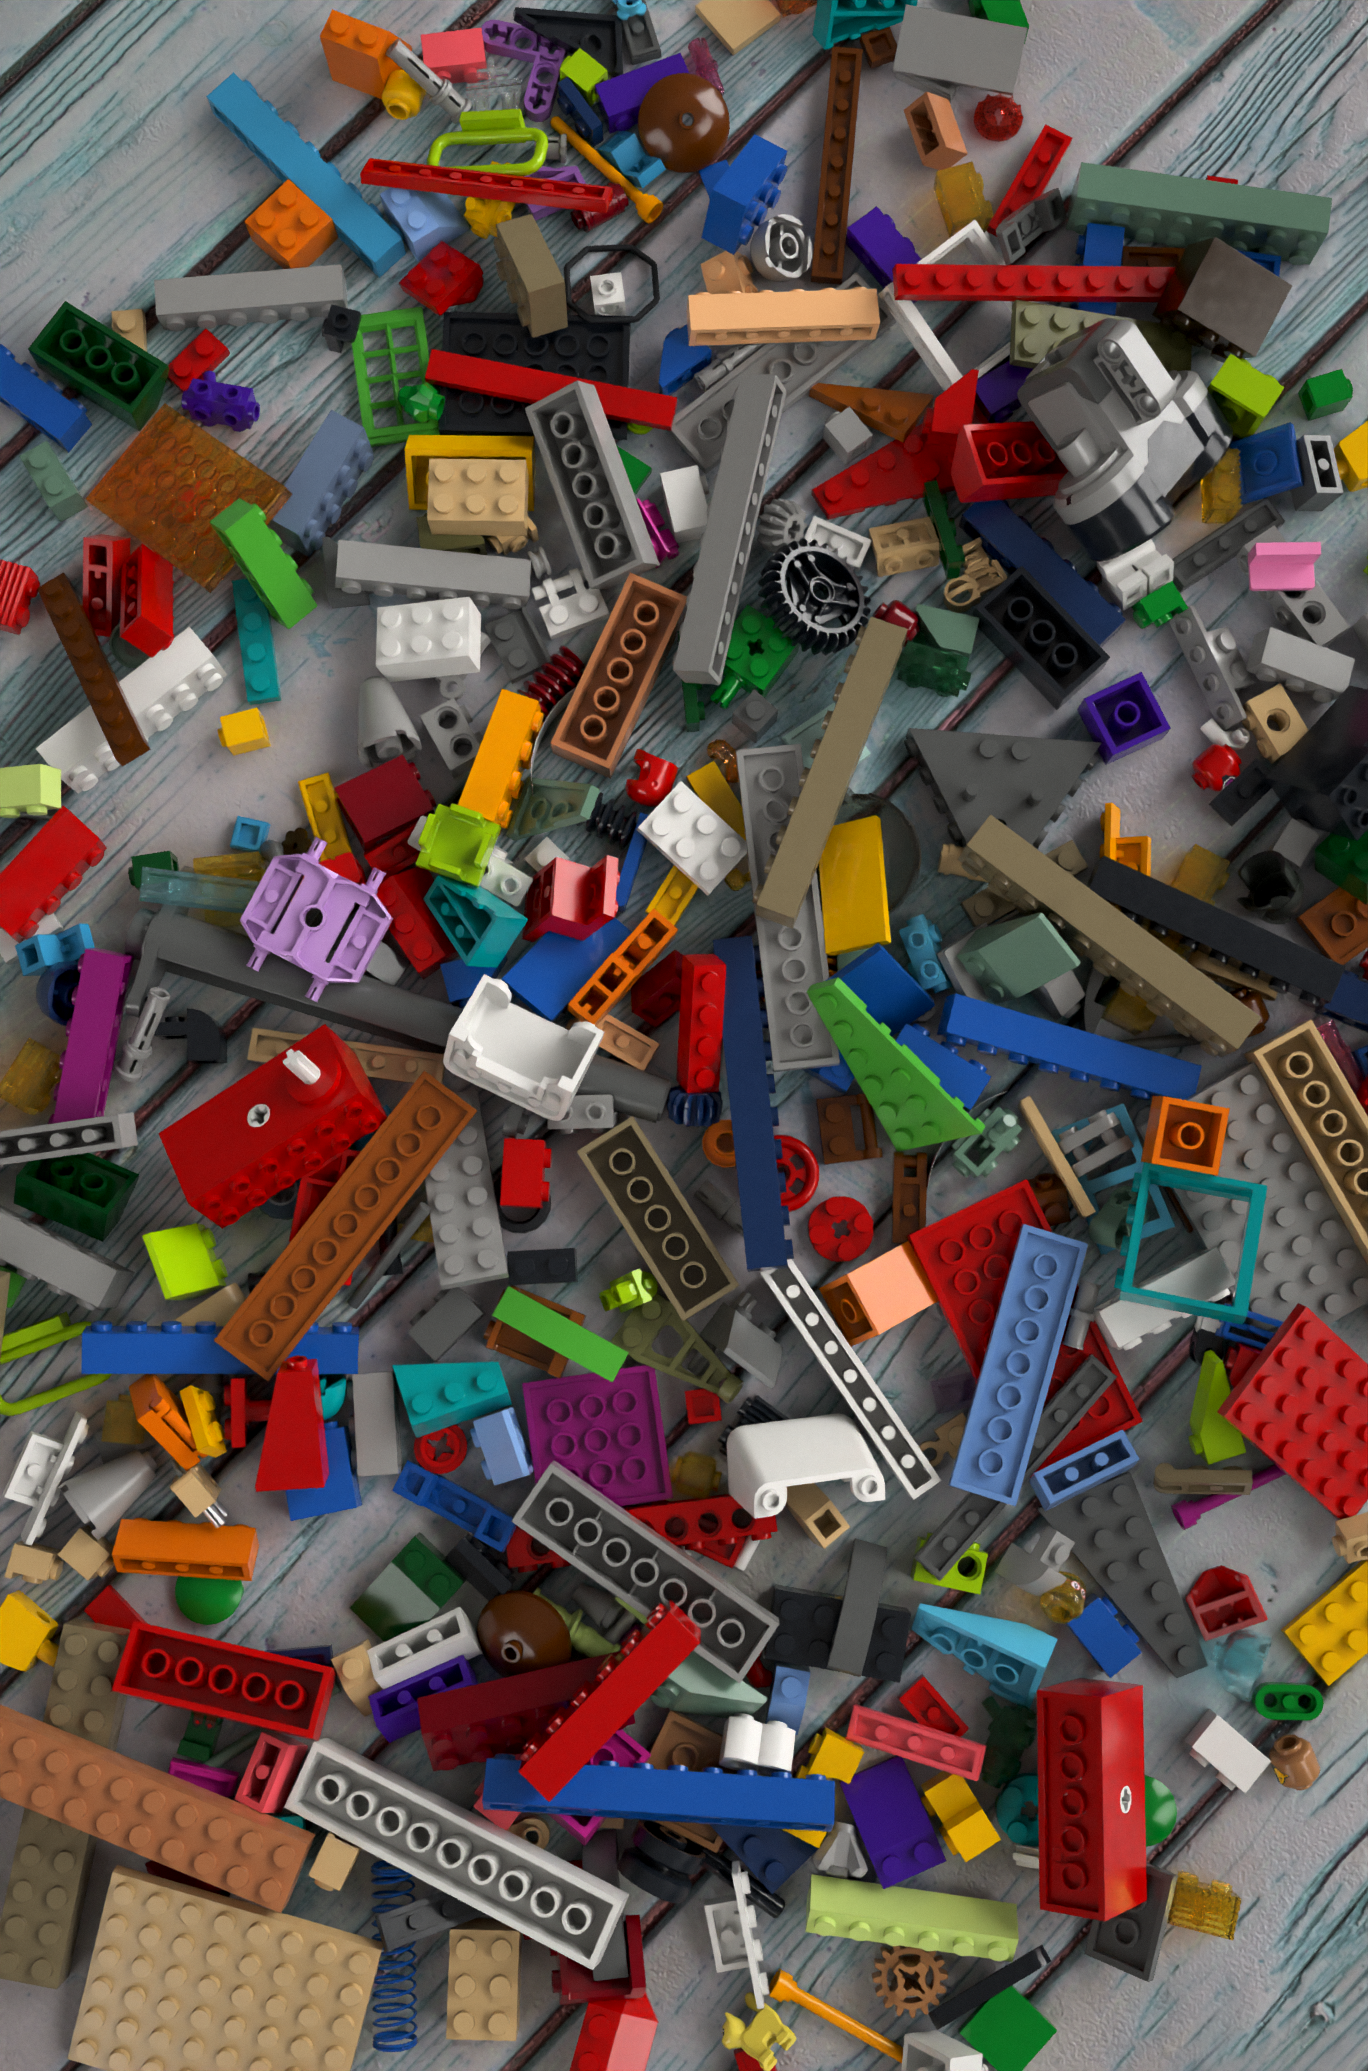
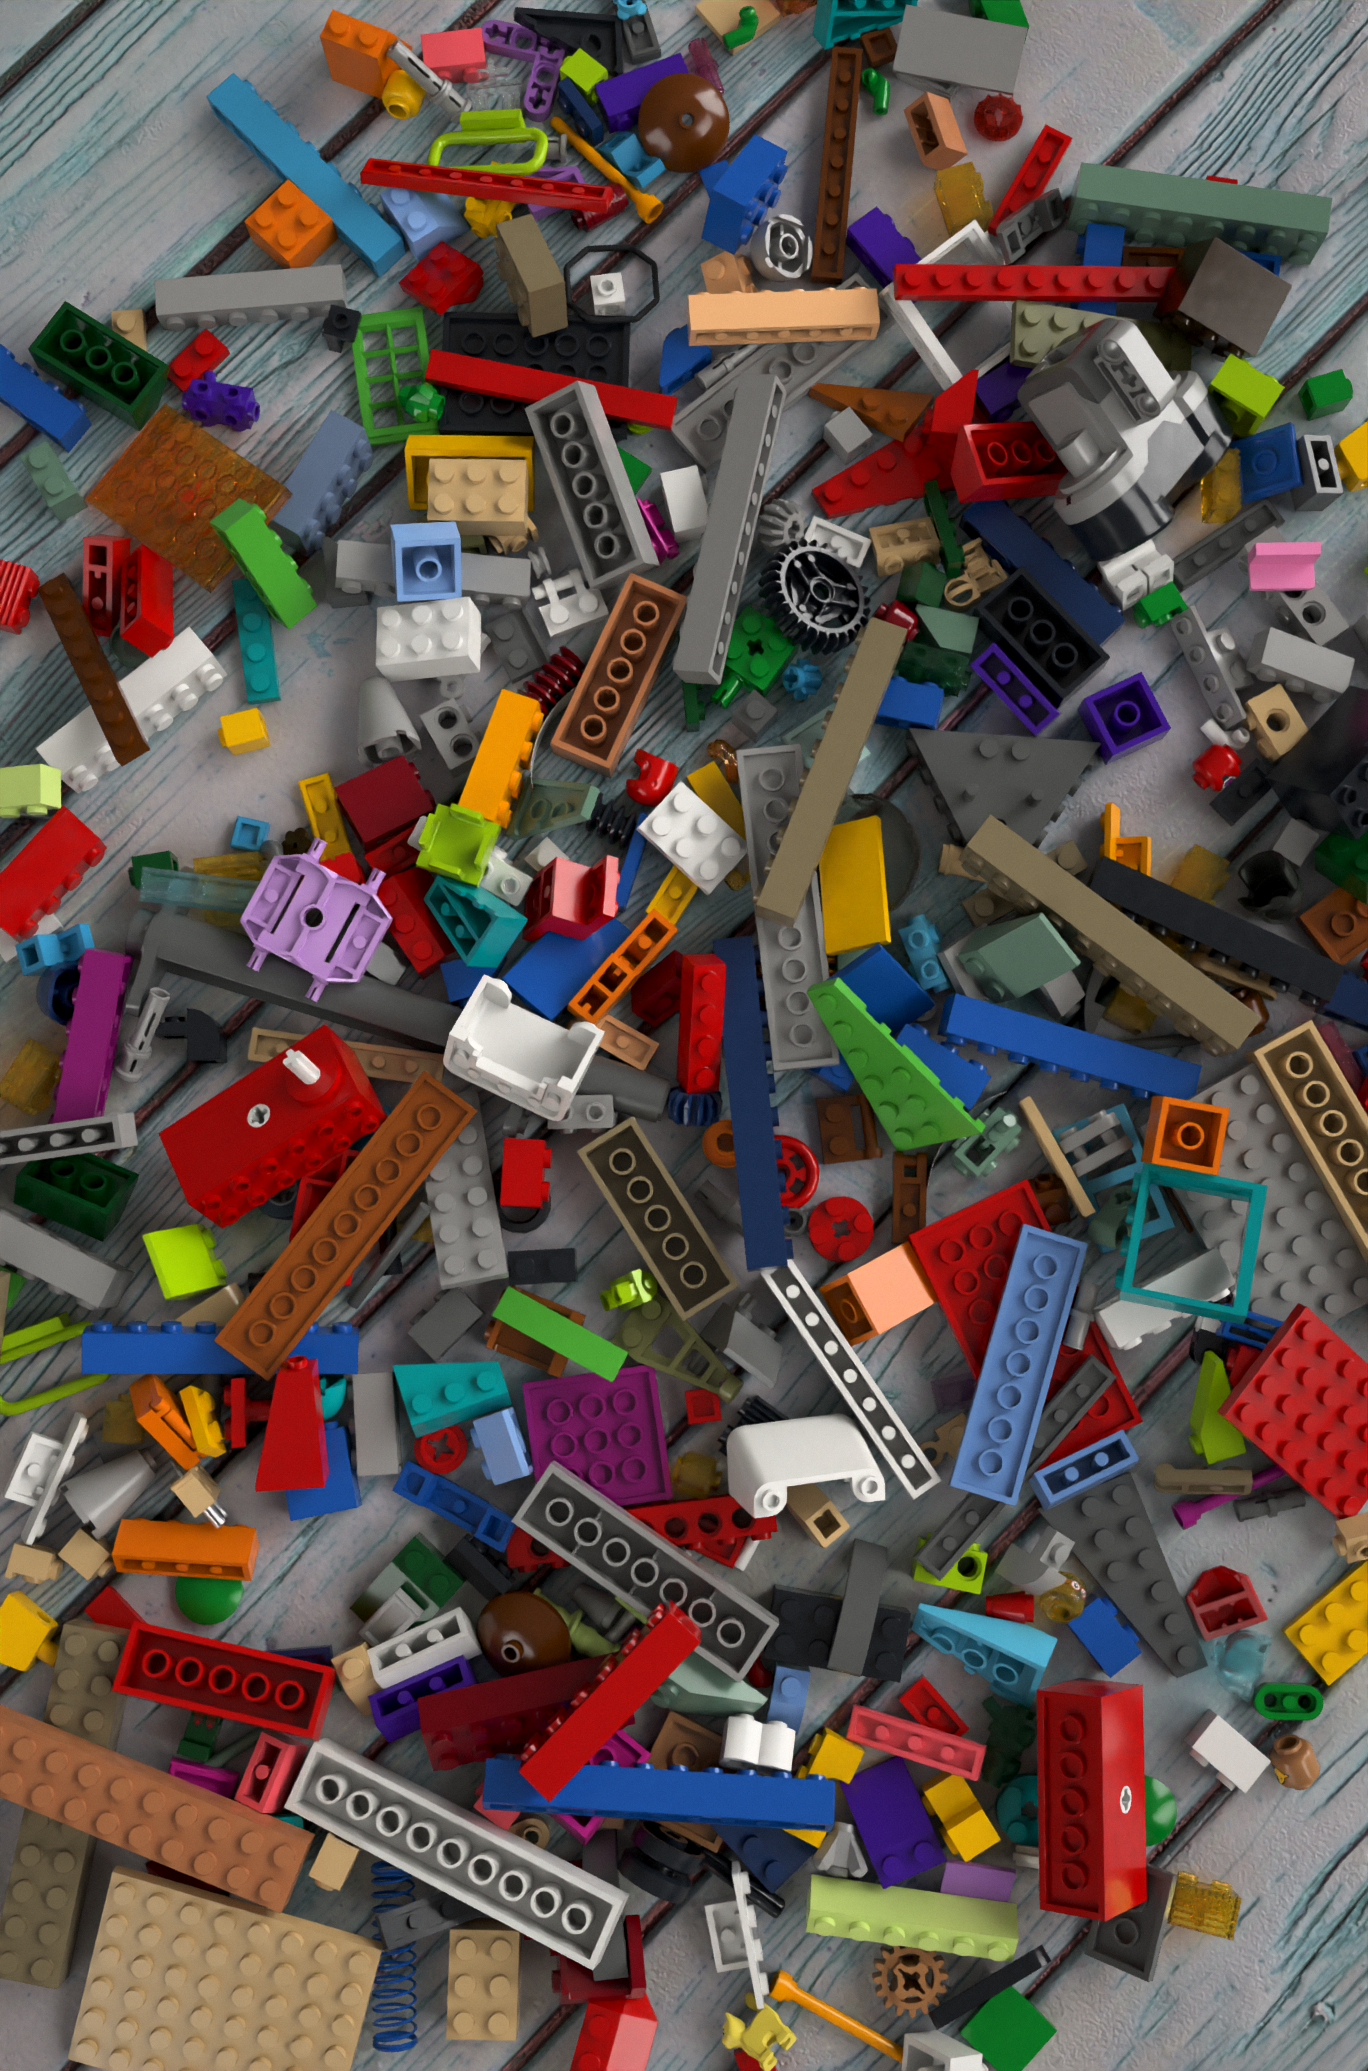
none -> light grey tile [357,1588,424,1647]
none -> light blue slope [390,521,462,602]
none -> green arm [722,6,759,50]
none -> dark azure gear [783,659,822,699]
none -> dark grey plate [784,1208,809,1237]
none -> green arm [861,68,890,116]
none -> blue brick [874,676,944,730]
none -> dark green brick [895,561,947,612]
none -> medium lavender piece [938,1859,1016,1903]
none -> dark purple brick [970,643,1062,736]
none -> red cone [986,1591,1034,1624]
none -> dark grey pin [1233,1485,1306,1522]

